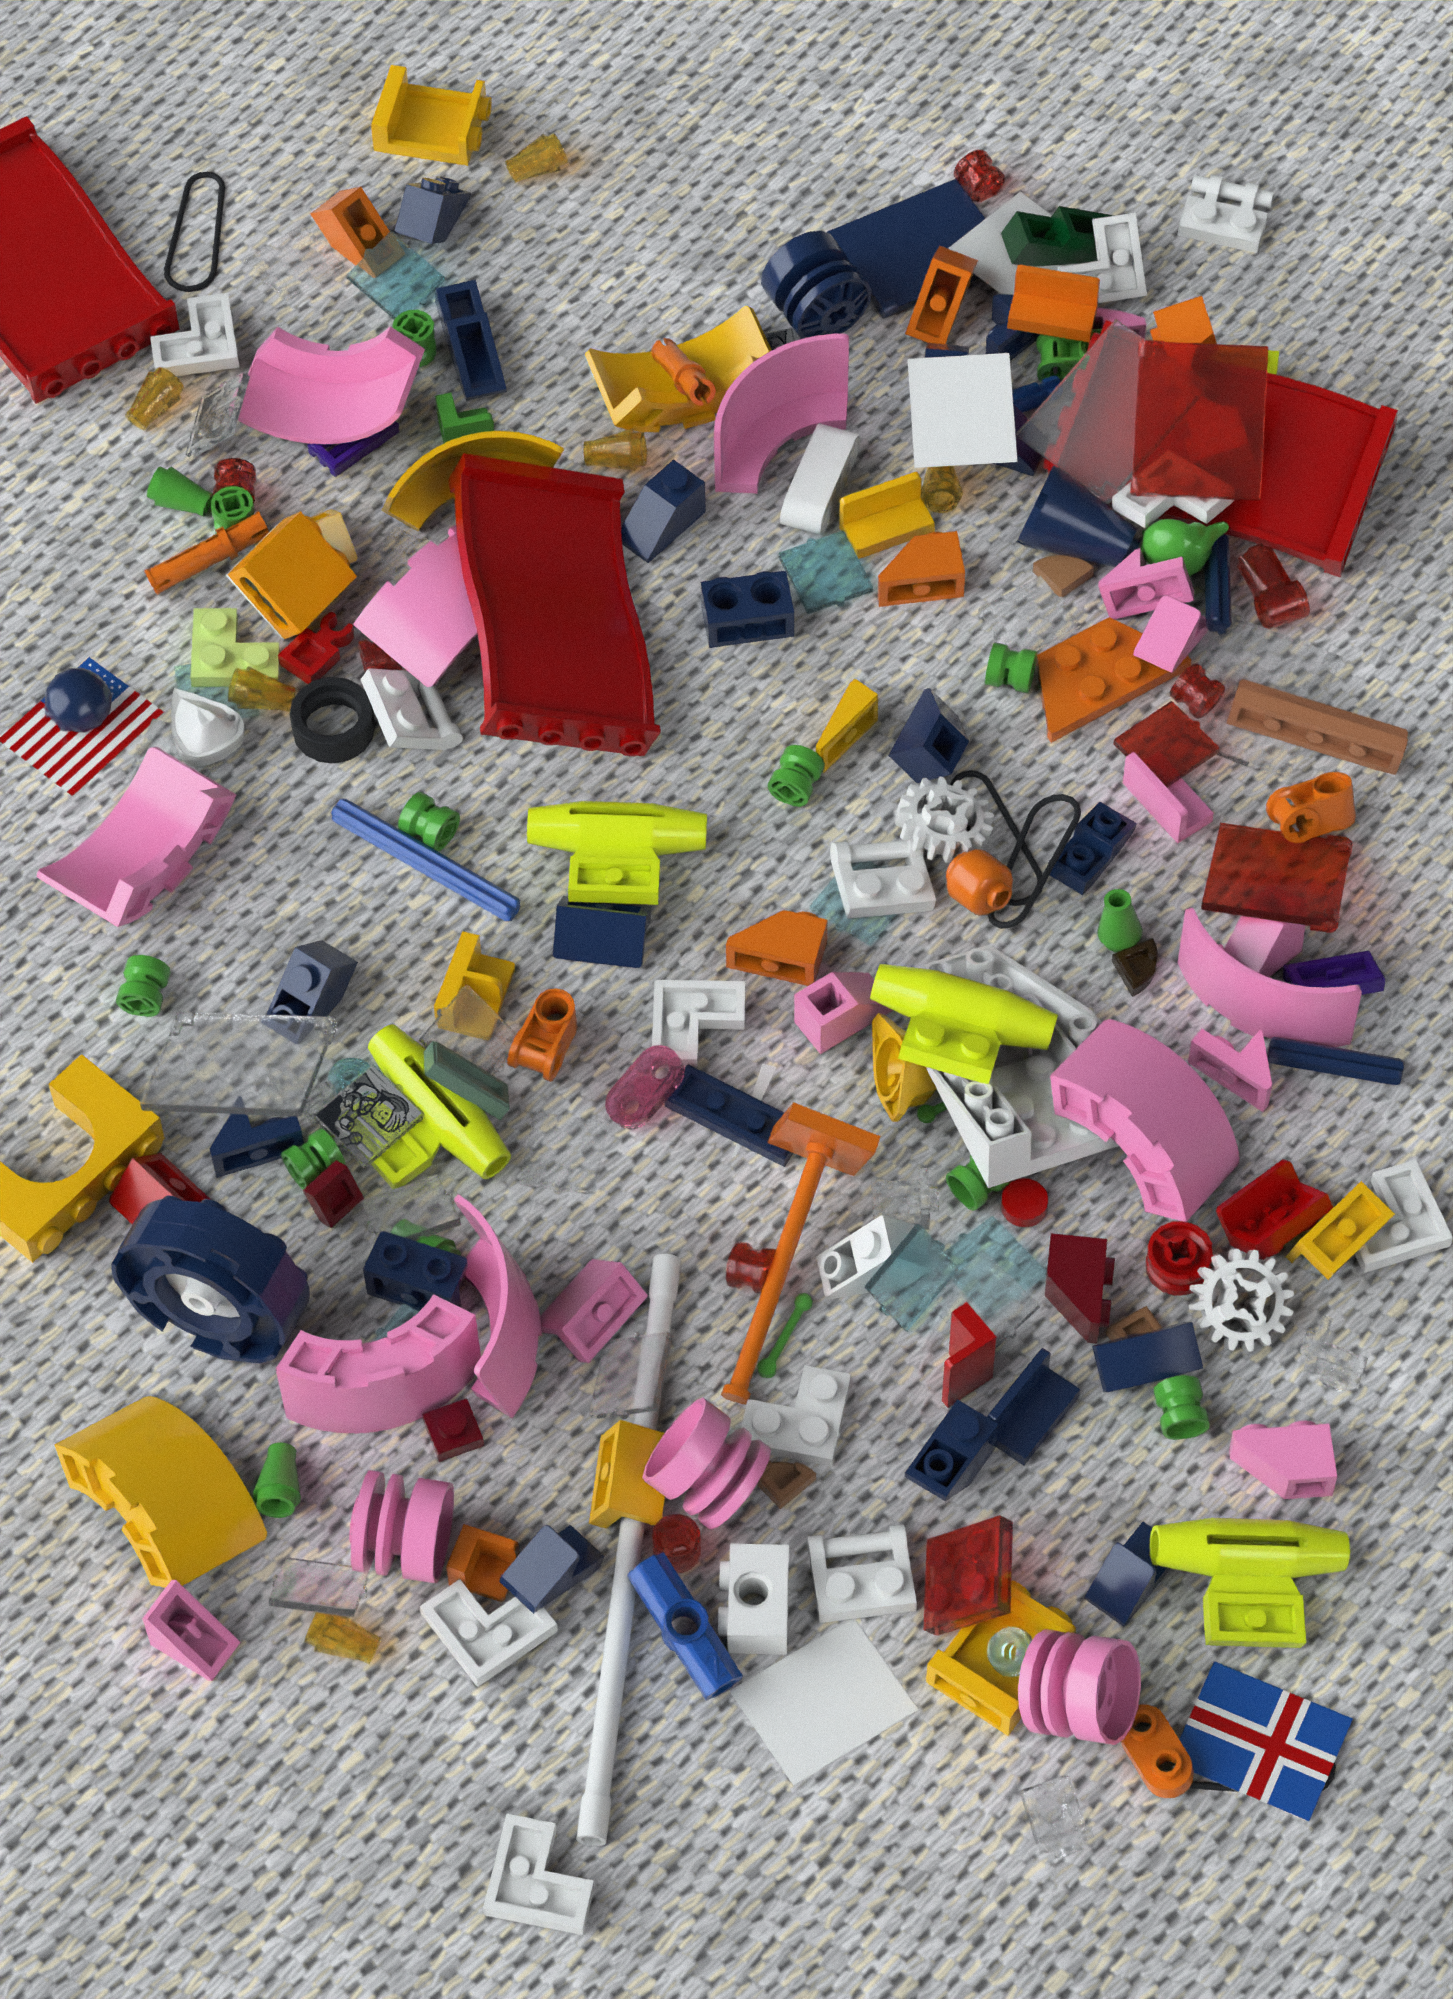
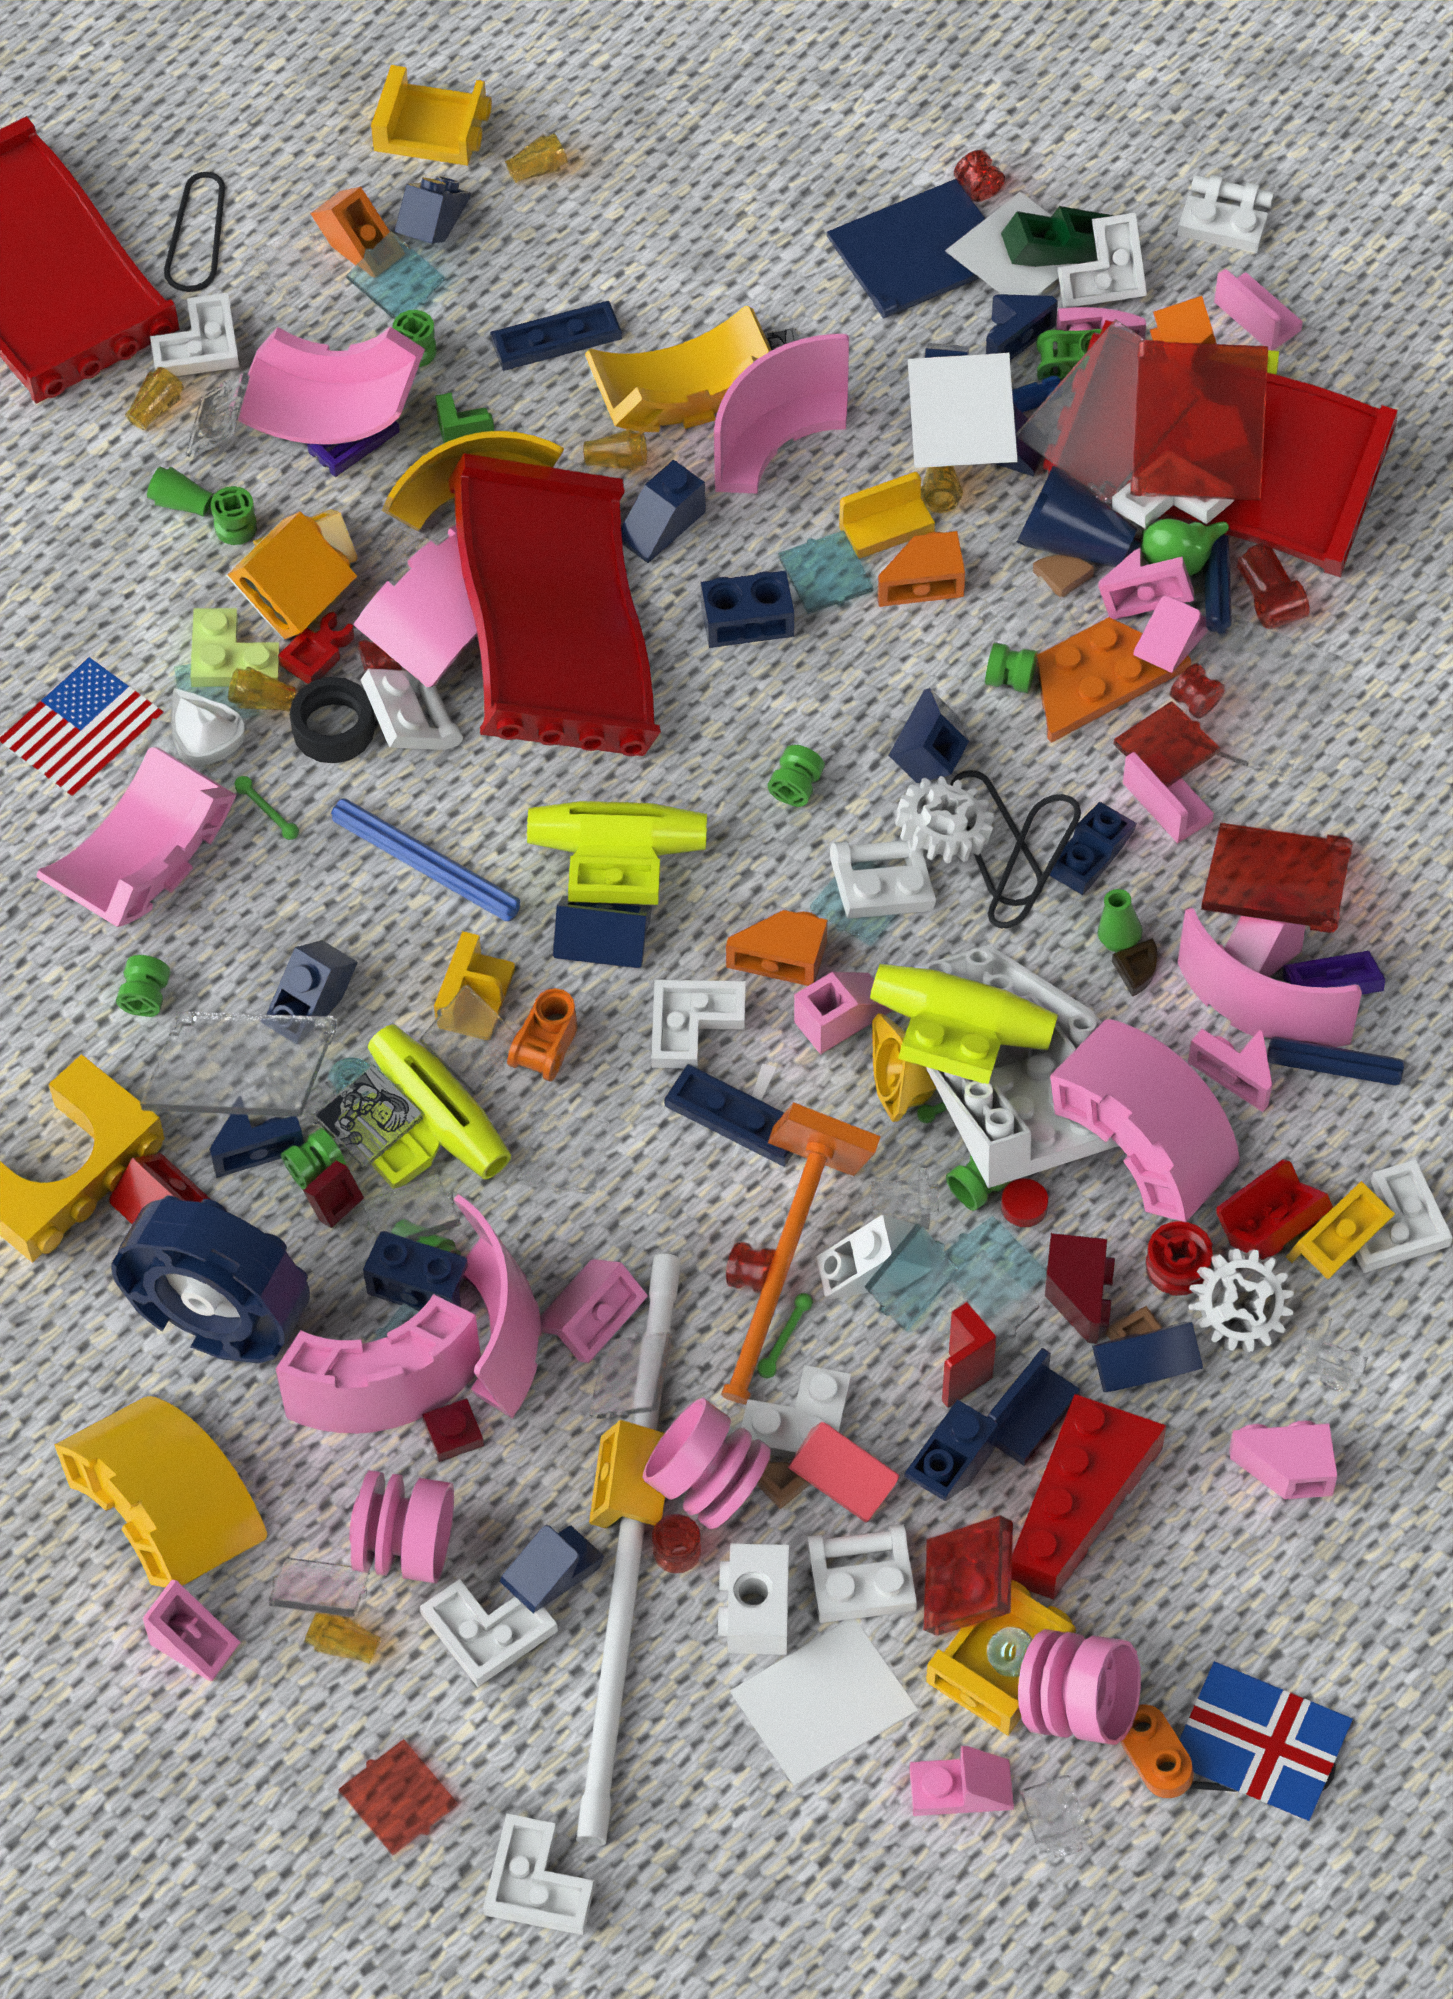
dark blue hair [44,668,112,733] -> none
orange pin [144,511,269,595] -> none
clear red wheel [213,458,256,503] -> none
bright green cone [253,1442,301,1518] -> none
bright green wheel [398,792,460,851] -> none
sand green tile [423,1041,510,1120] -> none
dark blue slope [435,280,507,401] -> none
orange panel [446,1524,520,1602] -> none
clear pink plate [605,1045,685,1130] -> none
blue piece [627,1552,743,1701] -> none
orange pin [651,338,716,406] -> none
dark blue wheel [761,230,872,339] -> none
white beam [780,423,861,536] -> none
yellow slope [816,679,878,773] -> none
orange slope [905,245,978,344] -> none
orange head [946,849,1013,916] -> none
orange panel [1007,265,1100,342] -> none
dark blue slope [1084,1521,1171,1627] -> none
neon yellow plate [1149,1517,1350,1648] -> none
bright green wheel [1153,1375,1210,1440] -> none
nougat panel [1226,679,1408,775] -> none
orange piece [1266,772,1356,843] -> none
none -> bright green hinge [234,776,299,840]
none -> clear red piece [338,1739,458,1856]
none -> dark blue tile [490,300,622,371]
none -> coral slope [787,1422,900,1522]
none -> bright pink slope [909,1746,1014,1816]
none -> red wedge [1008,1394,1167,1600]
none -> bright pink panel [1214,269,1303,351]

